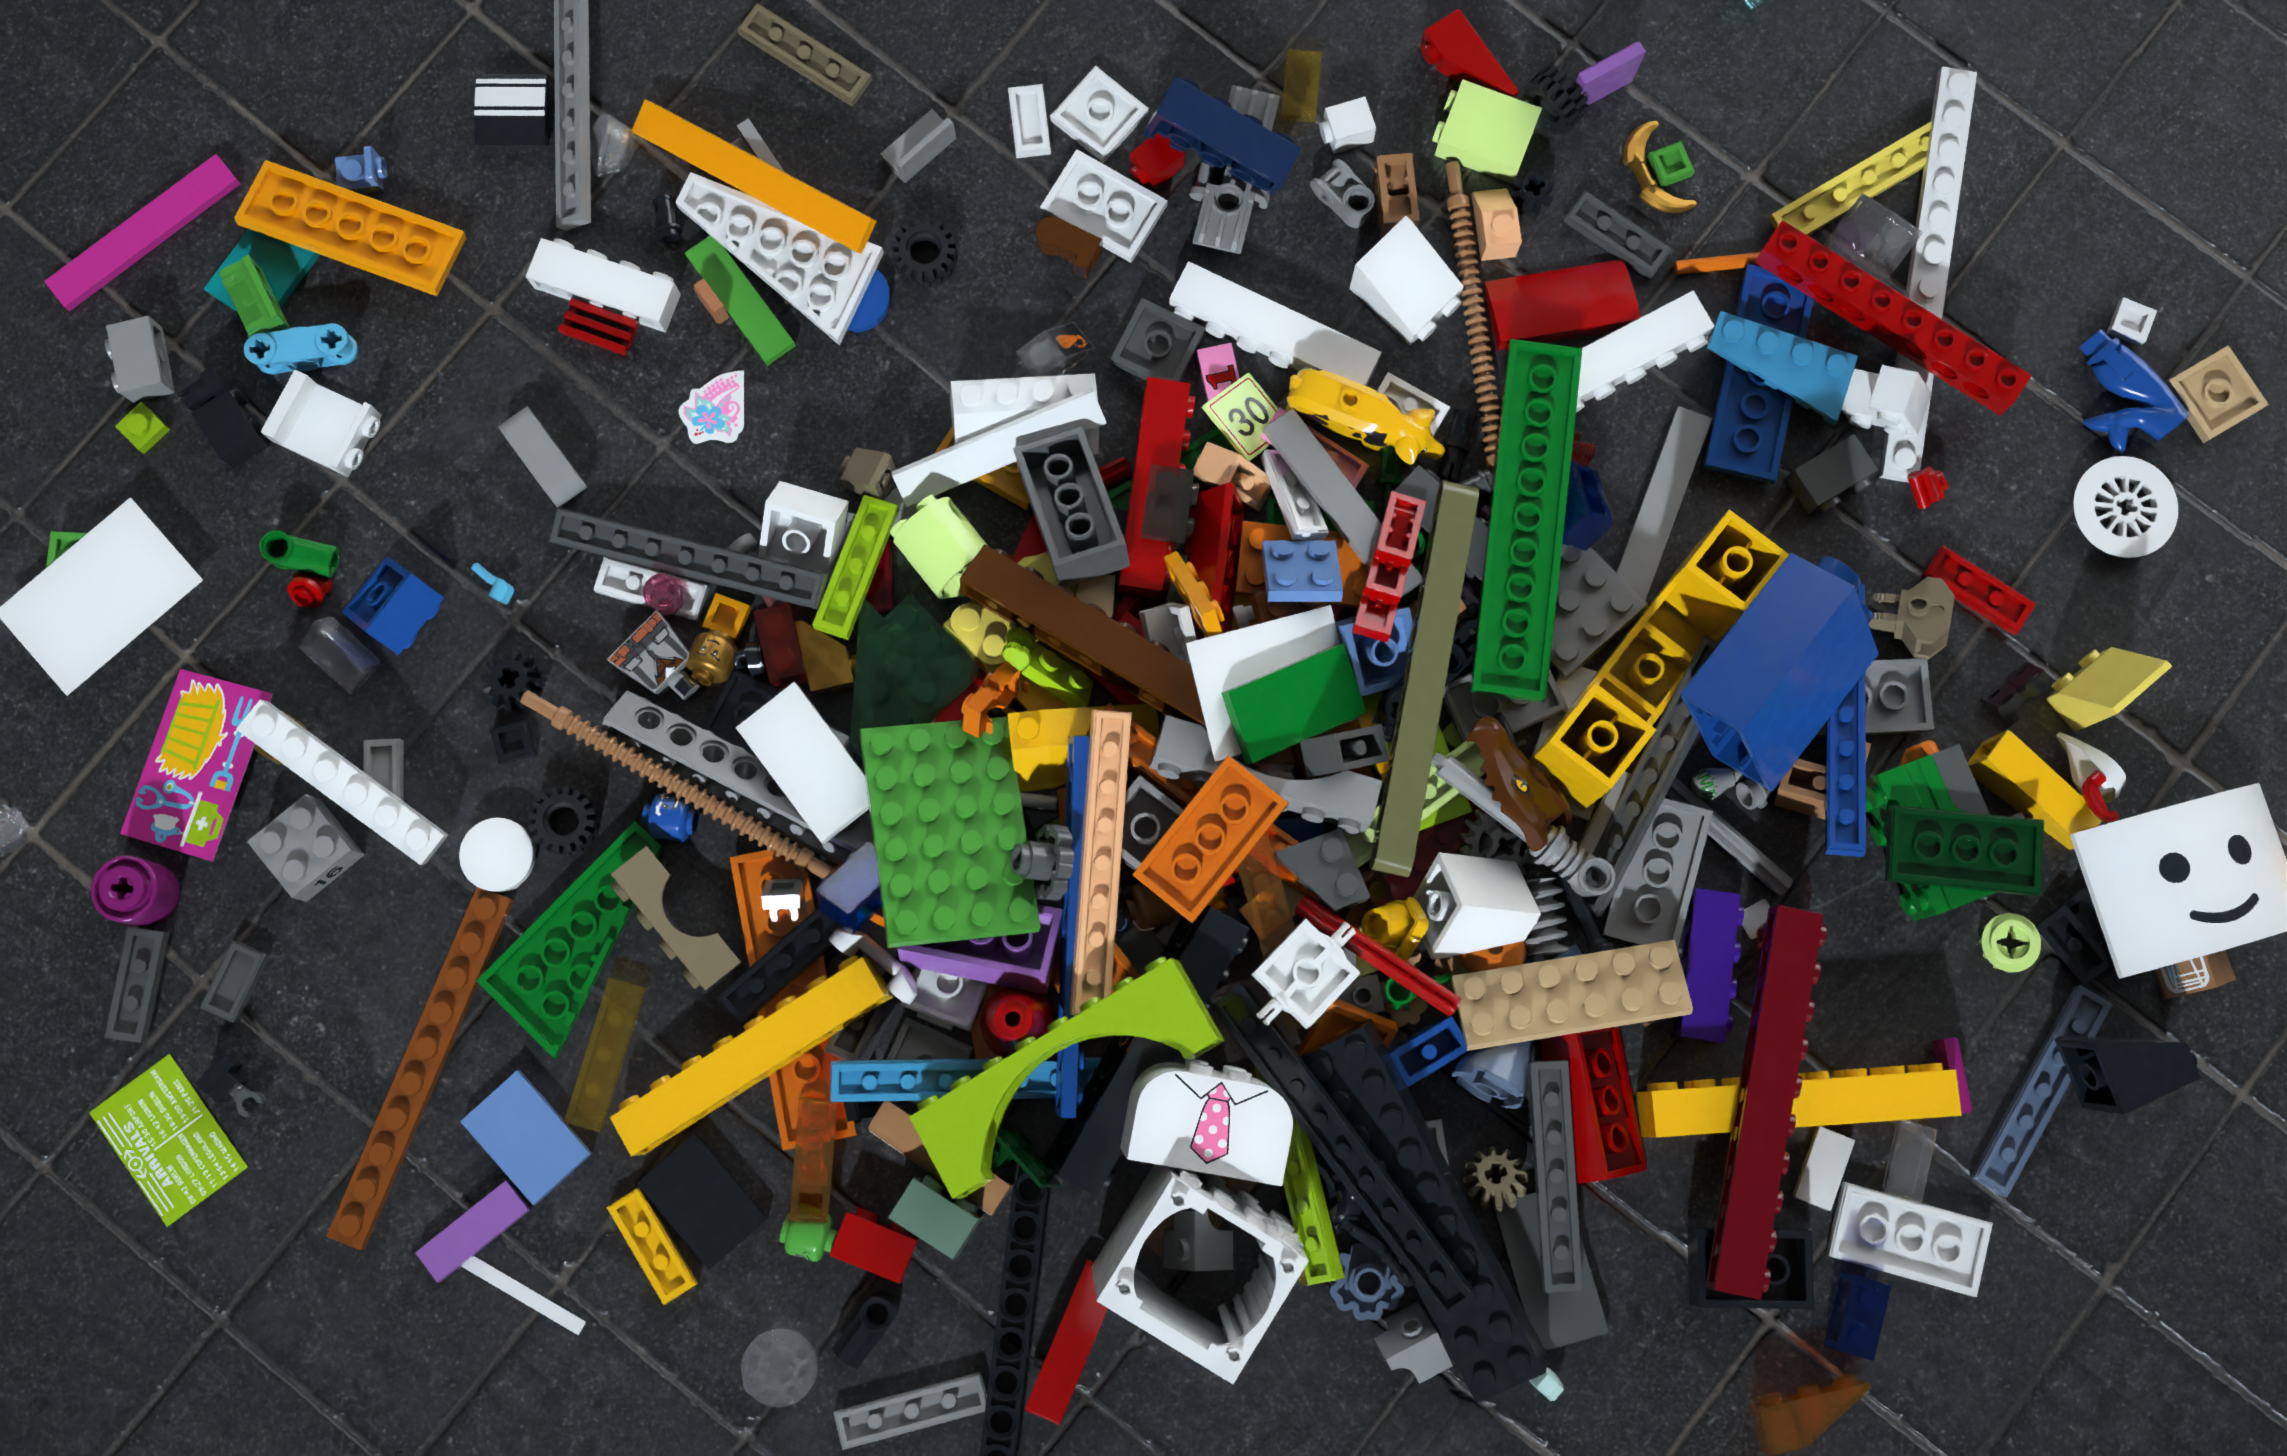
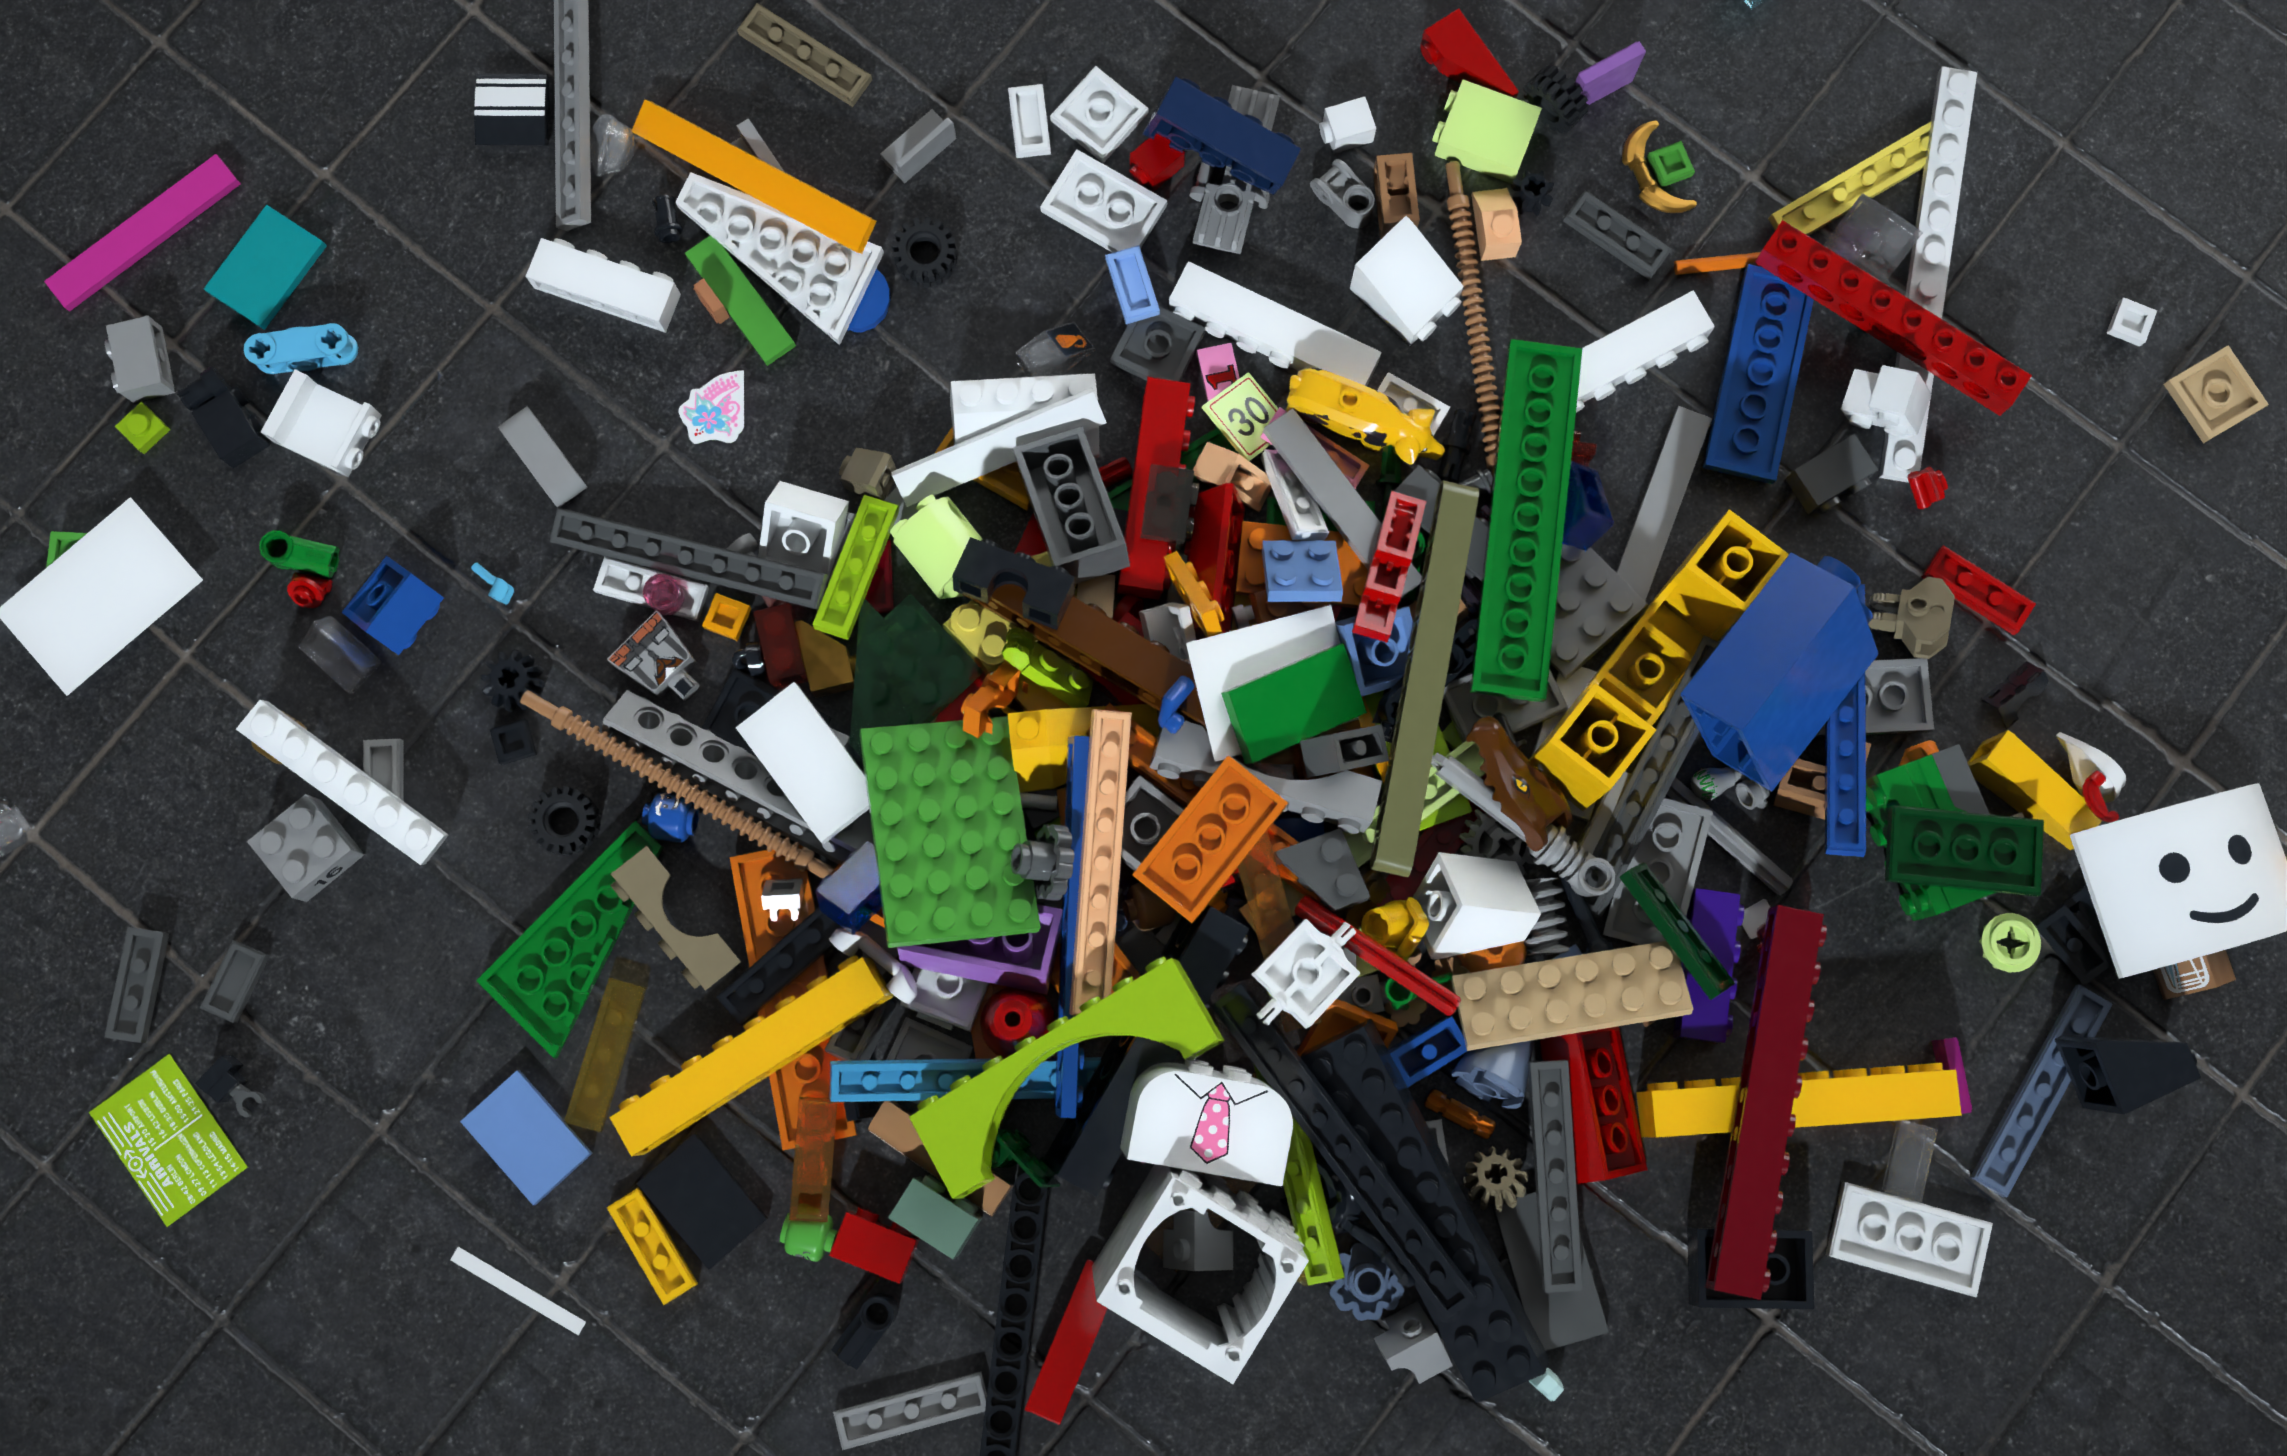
magenta piece [91,855,180,927] -> none
sticker [120,669,273,862] -> none
bright green hinge [219,255,290,337] -> none
light orange plate [234,160,466,296] -> none
dark orange plate [326,887,515,1250] -> none
medium blue bracket [335,146,387,194] -> none
medium lavender tile [415,1180,531,1283] -> none
white tile [459,818,537,892] -> none
red tile [558,298,639,357] -> none
pearl gold head [686,629,738,686] -> none
clear tile [741,1328,819,1407] -> none
reddish brown leg [1036,216,1103,280] -> none
clear yellow tile [1281,49,1322,122] -> none
red slope [1484,259,1641,351] -> none
dark azure wing [1707,311,1858,426] -> none
clear orange slope [1749,1374,1871,1456] -> none
white tile [1792,1126,1855,1211] -> none
clear blue brick [1824,1272,1892,1361] -> none
light yellow slope [2045,647,2172,732] -> none
white piece [2073,456,2178,558] -> none
blue piece [2079,329,2190,453] -> none
none -> black arch [952,537,1075,630]
none -> light blue tile [1105,245,1160,324]
none -> blue arm [1158,676,1195,734]
none -> orange axle [1424,1089,1496,1139]
none -> dark green tile [1619,862,1735,1000]

